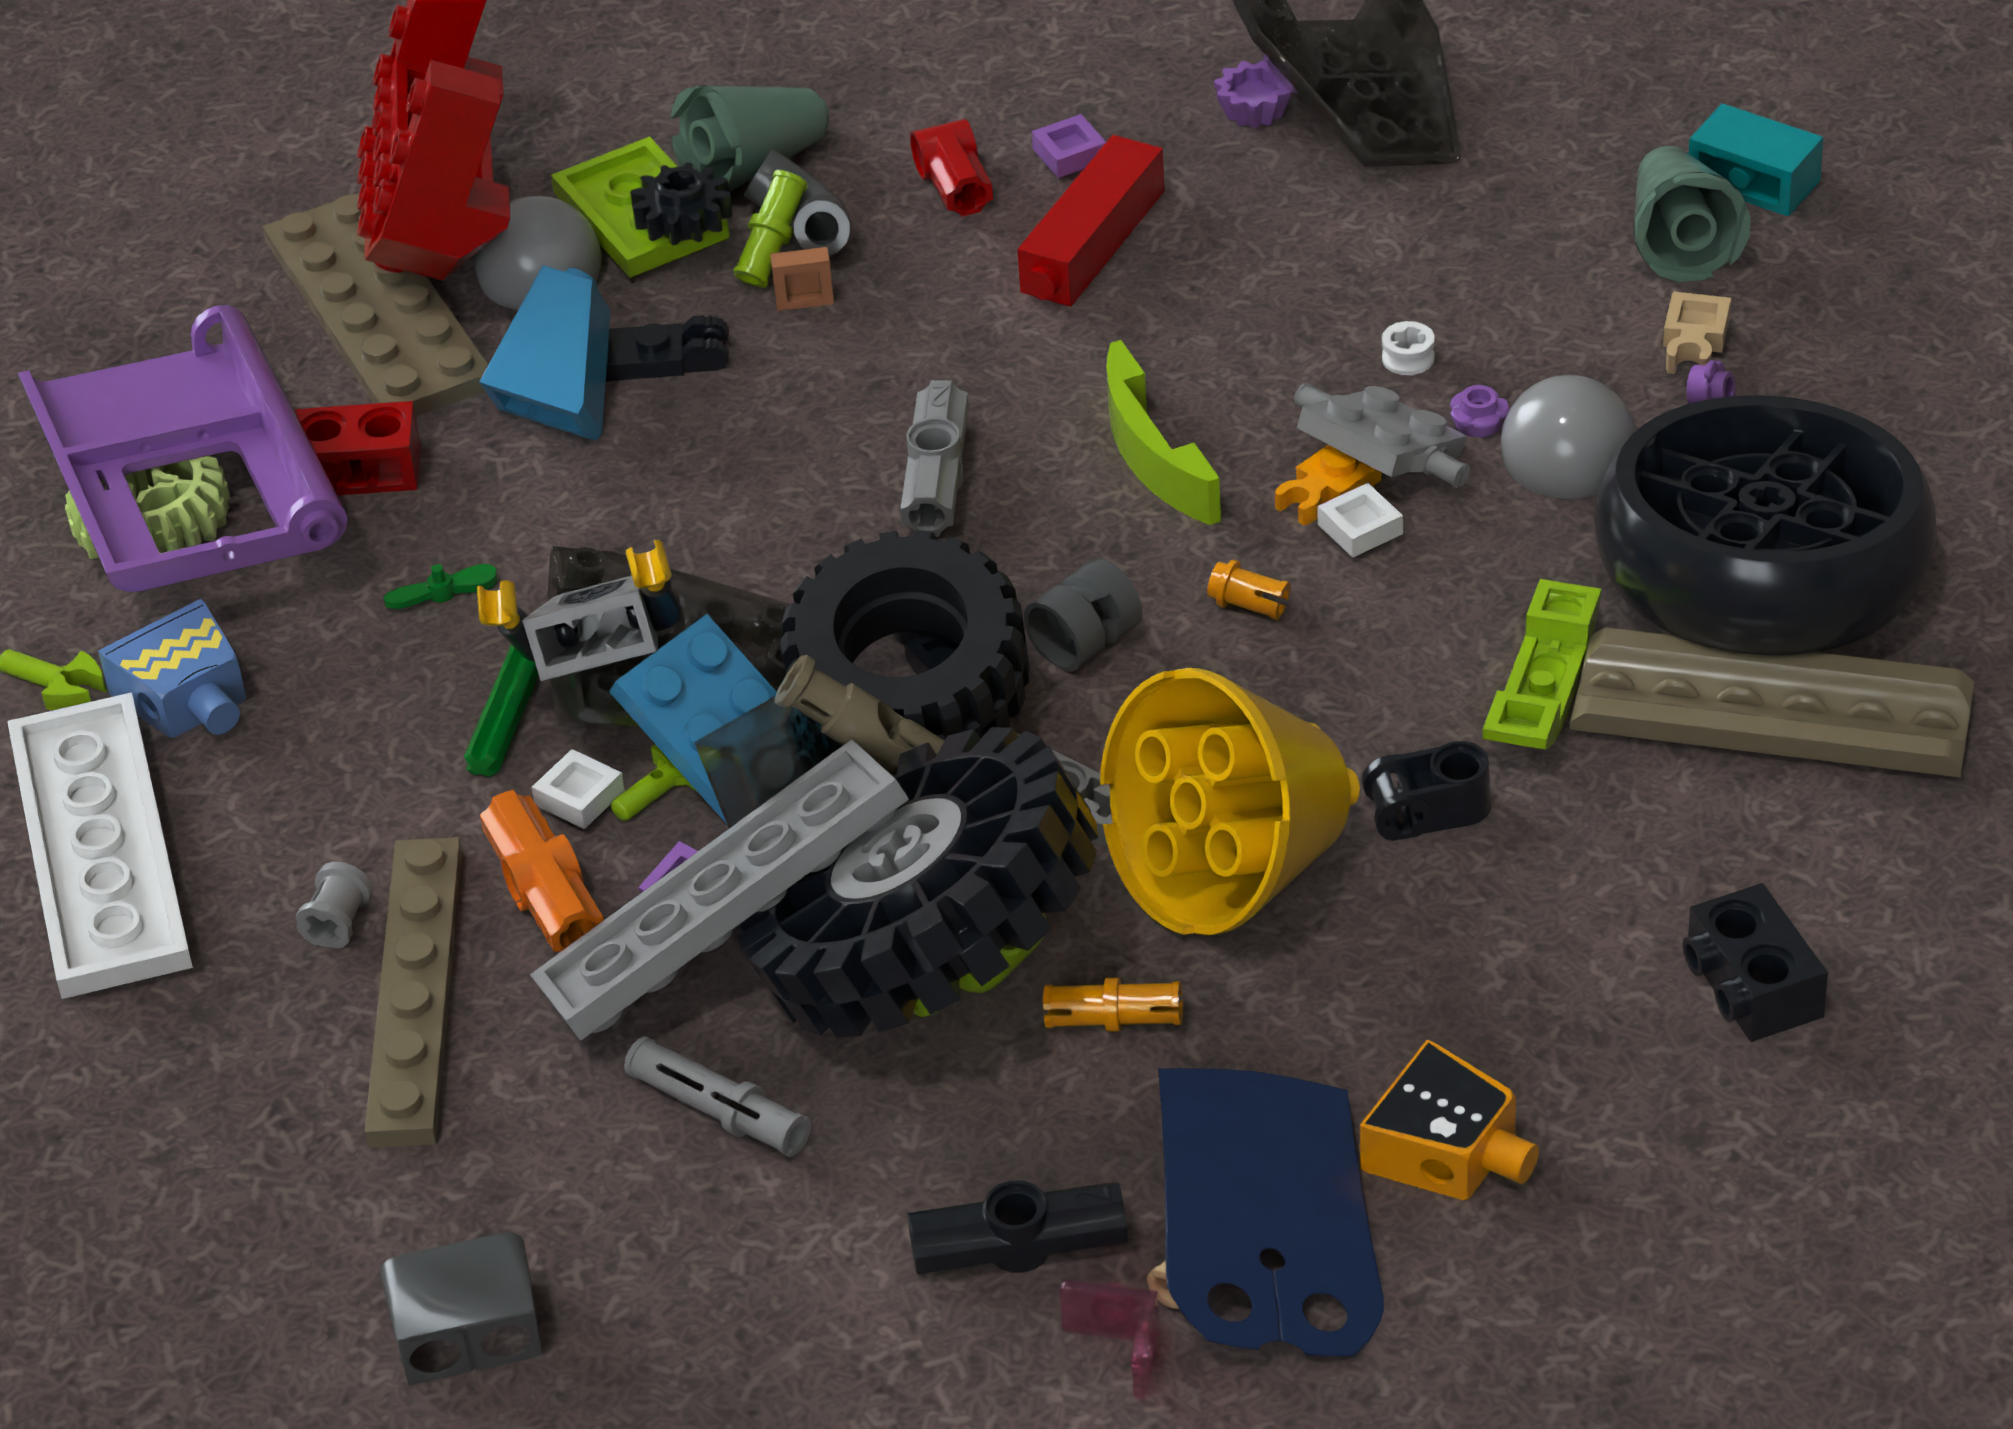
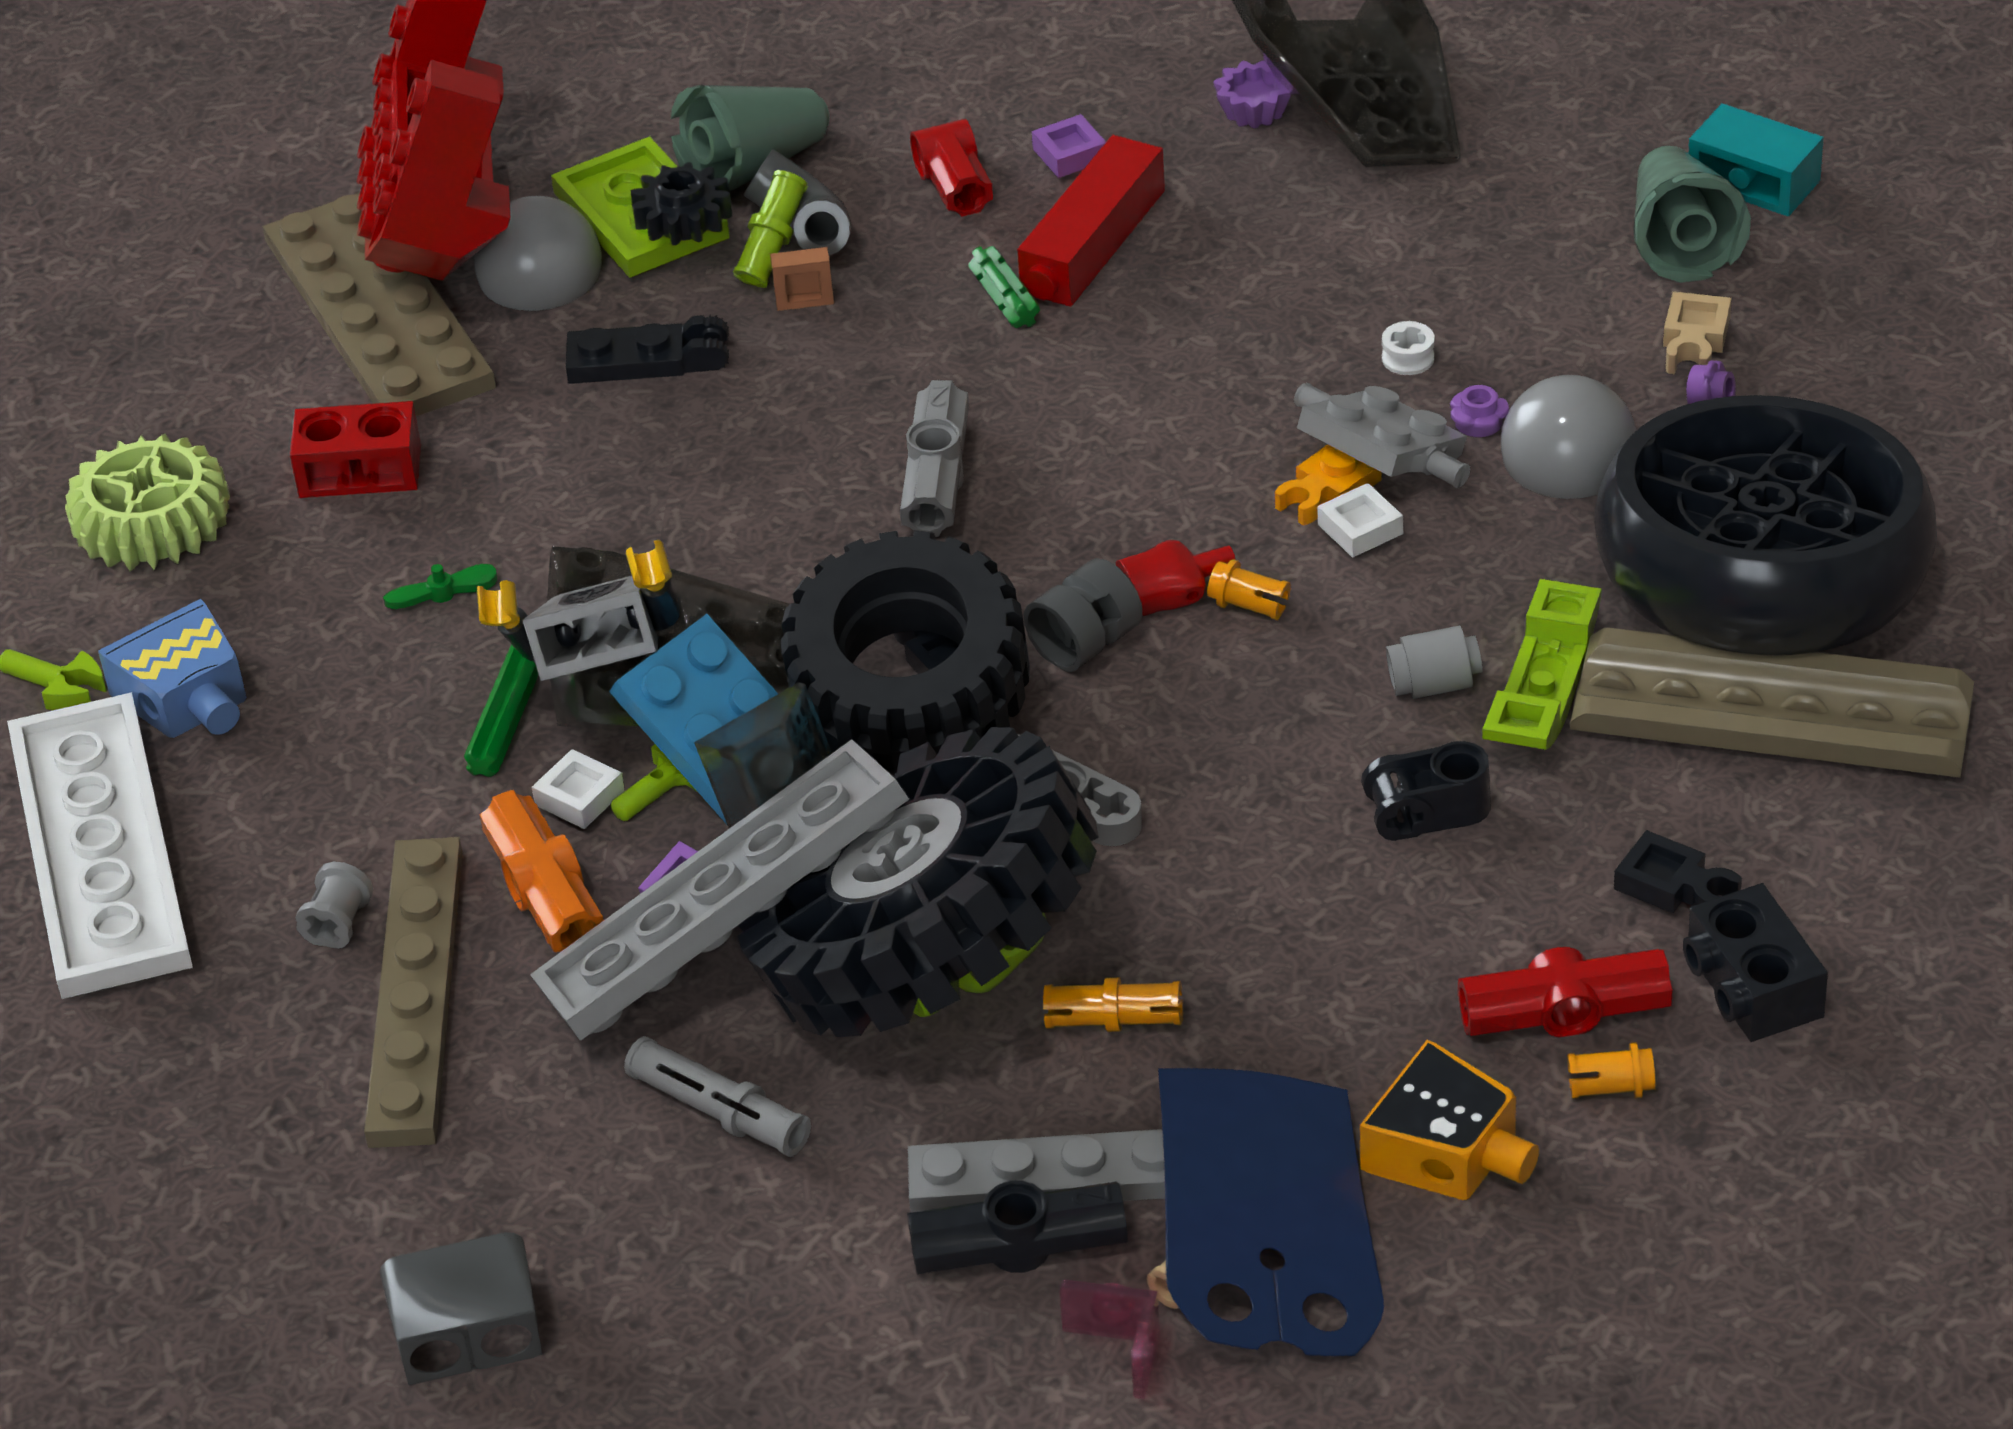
medium lavender piece [18,305,348,592] -> none
dark azure slope [479,265,611,441] -> none
dark tan piece [774,655,945,776] -> none
yellow cone [1100,668,1360,935] -> none
lime slope [1106,340,1221,525] -> none
none -> light grey plate [908,1129,1165,1212]
none -> green axle [968,246,1040,328]
none -> red piece [1116,540,1236,616]
none -> light grey brick [1386,625,1482,699]
none -> red piece [1458,947,1673,1038]
none -> light orange pin [1567,1042,1656,1099]
none -> black plate [1614,830,1742,913]

